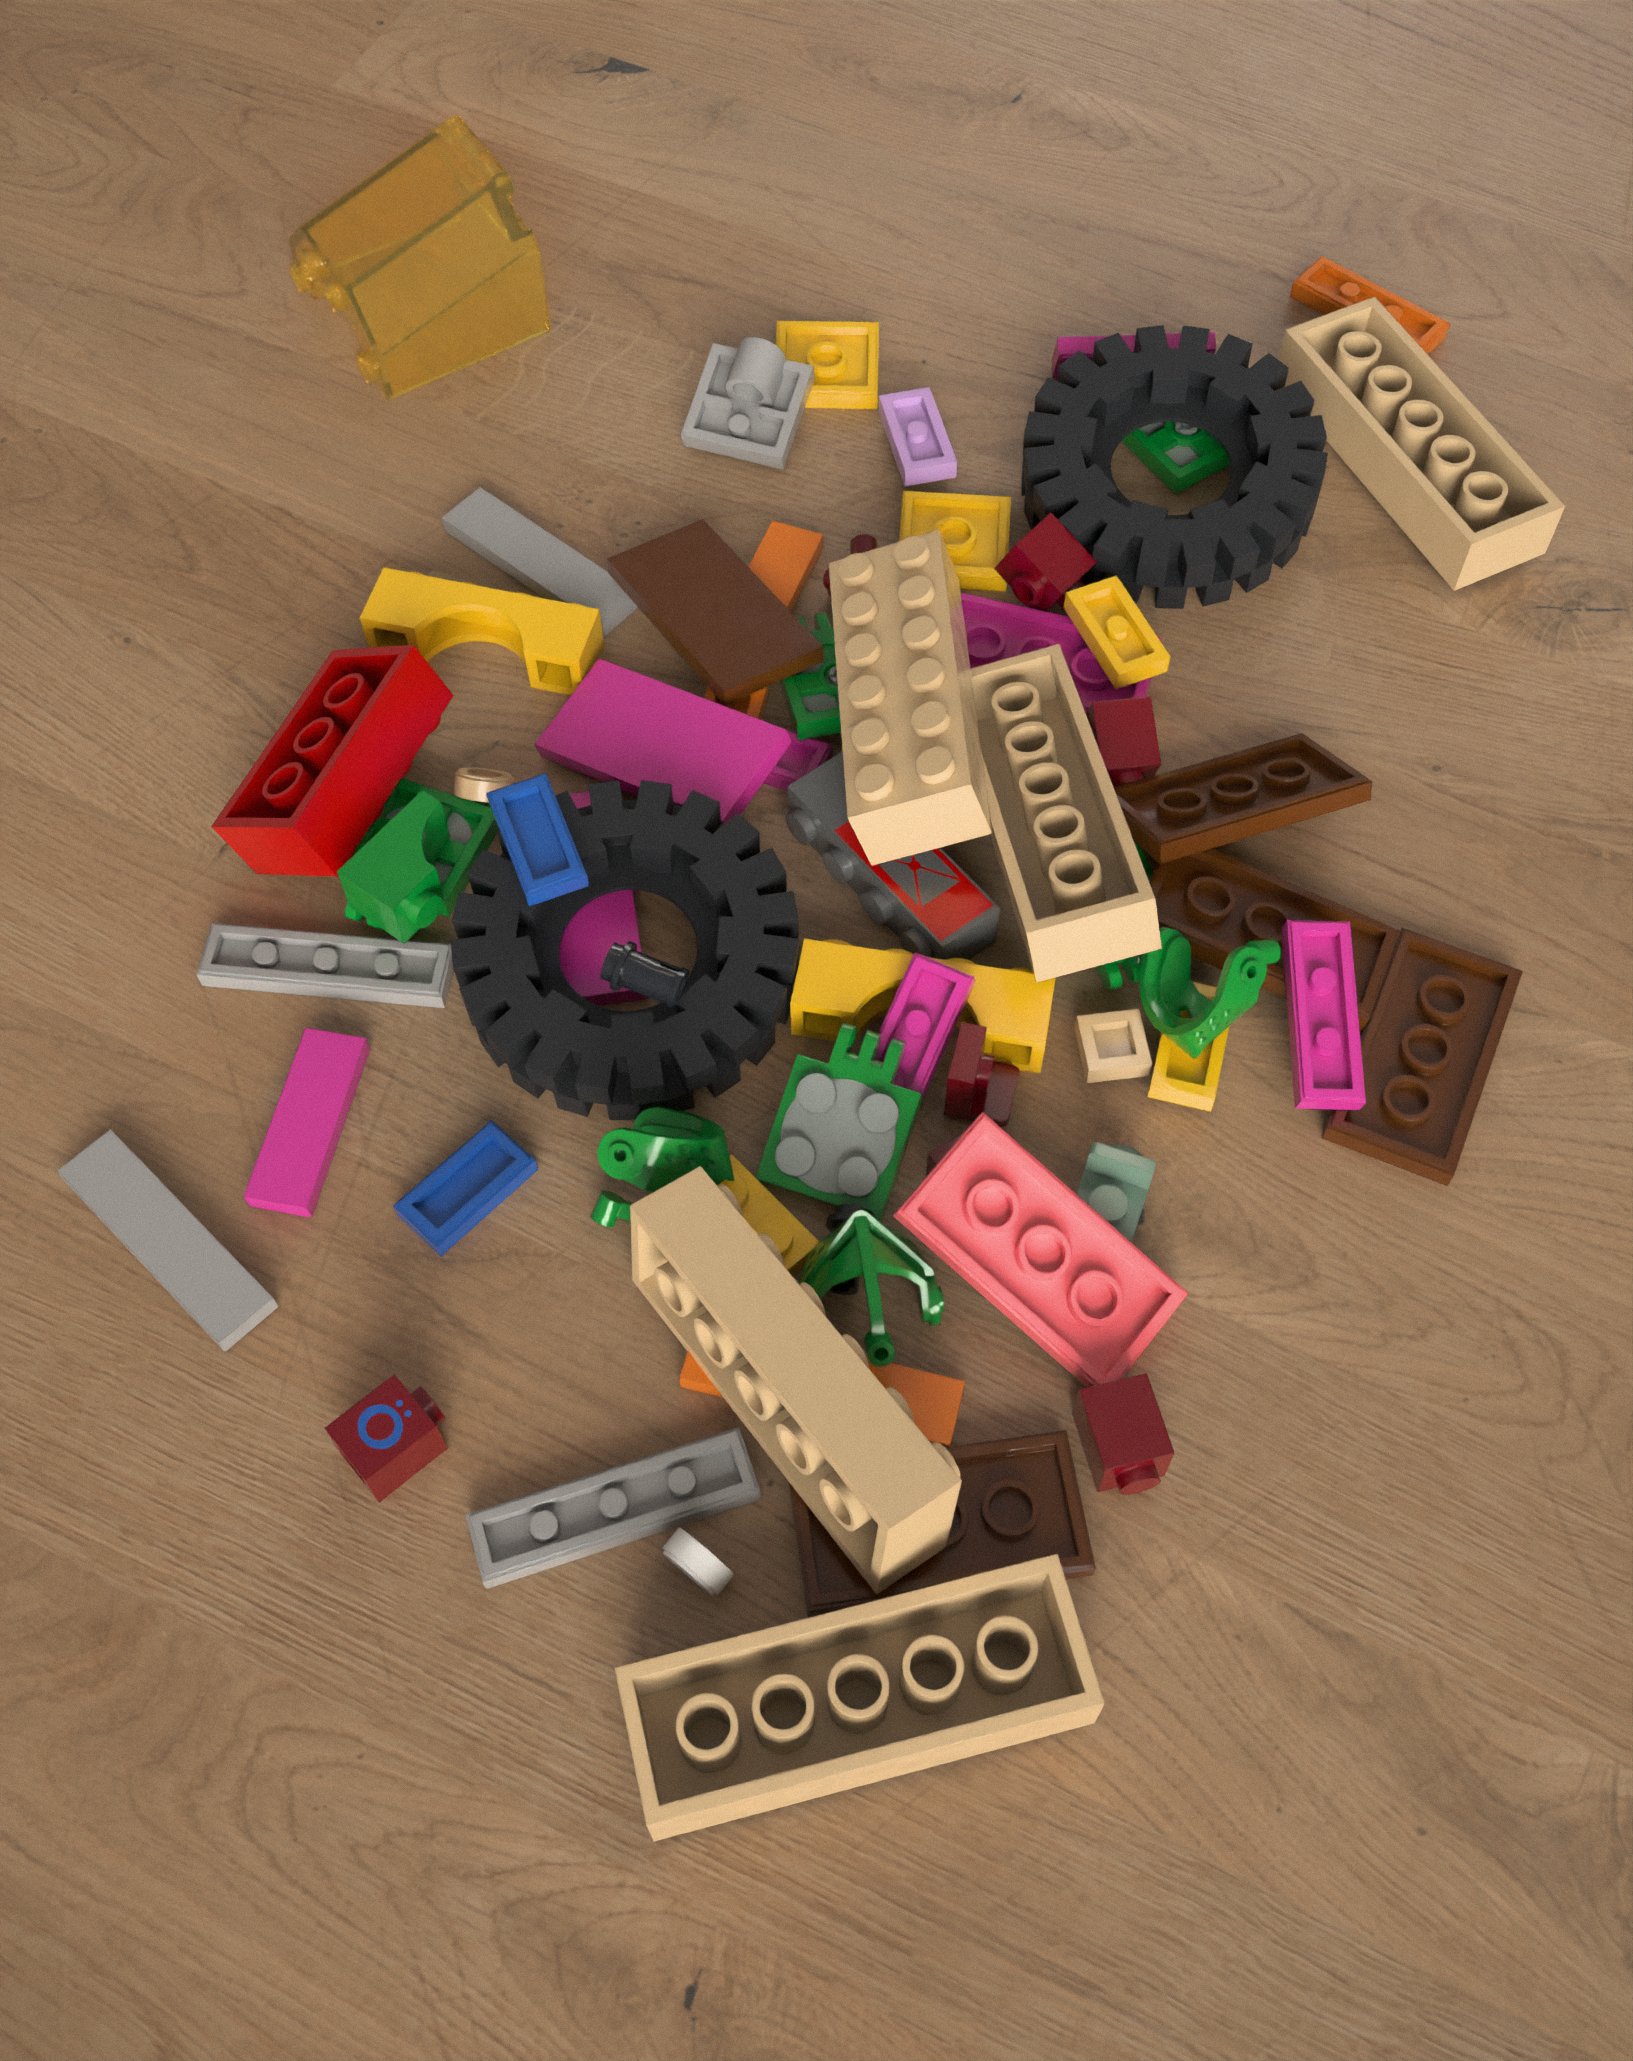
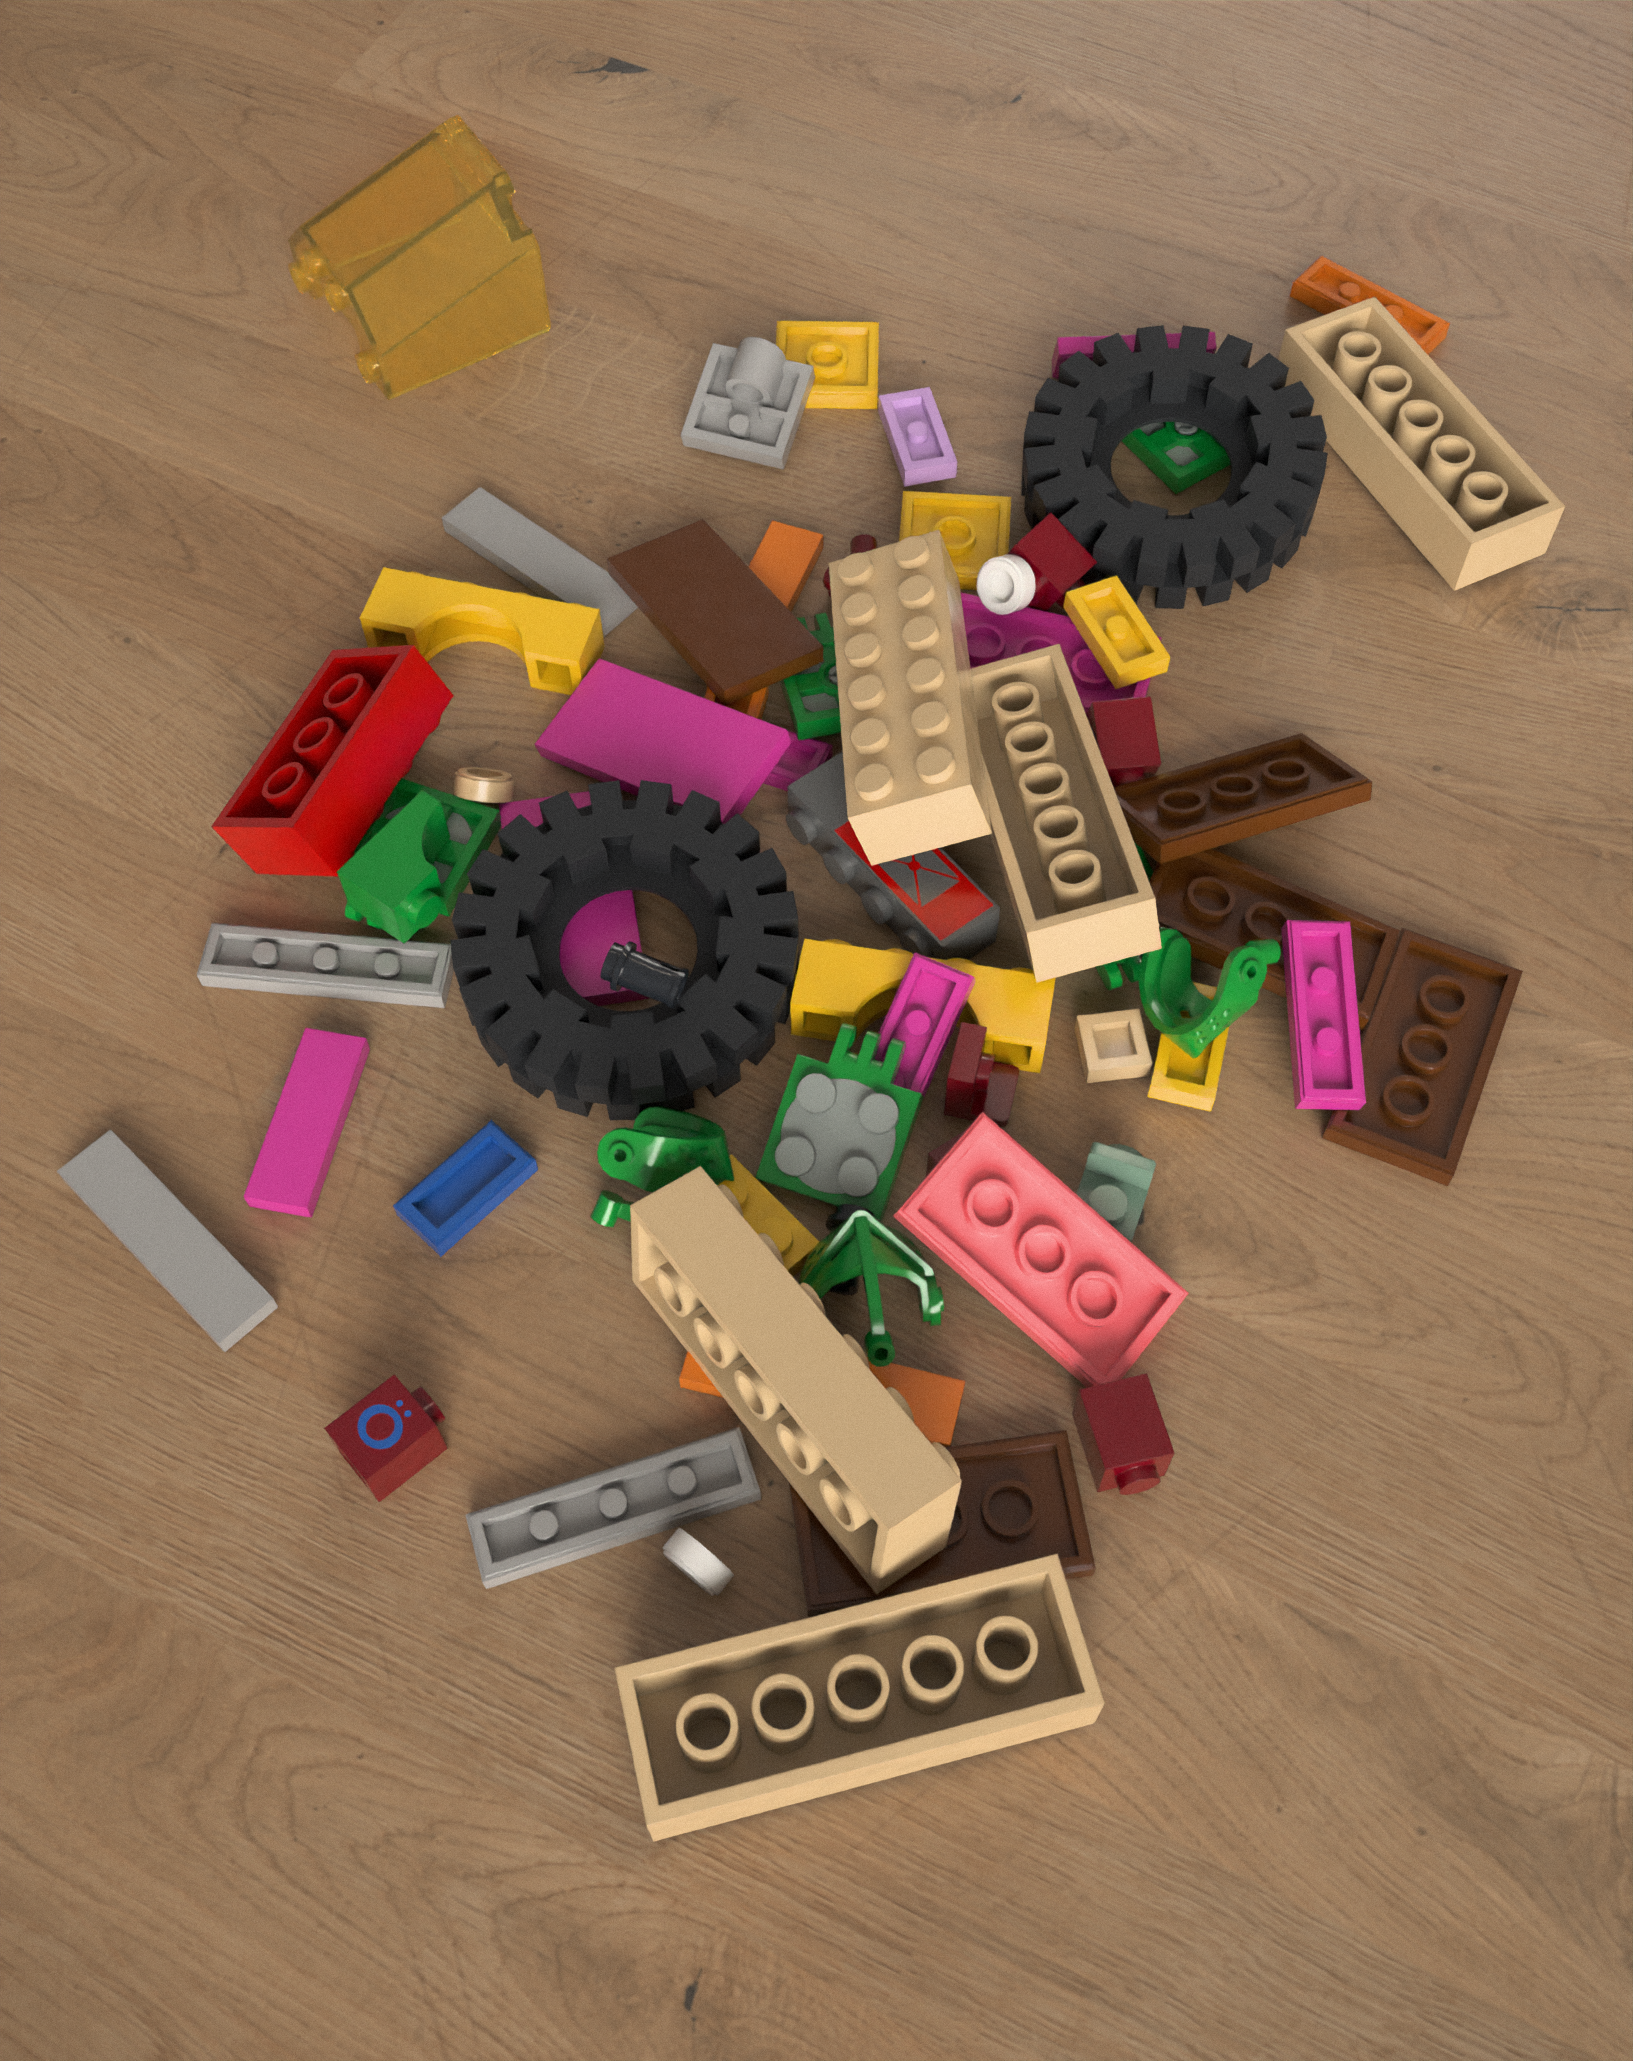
blue tile [486,773,589,906] -> none
none -> white tile [977,554,1035,615]

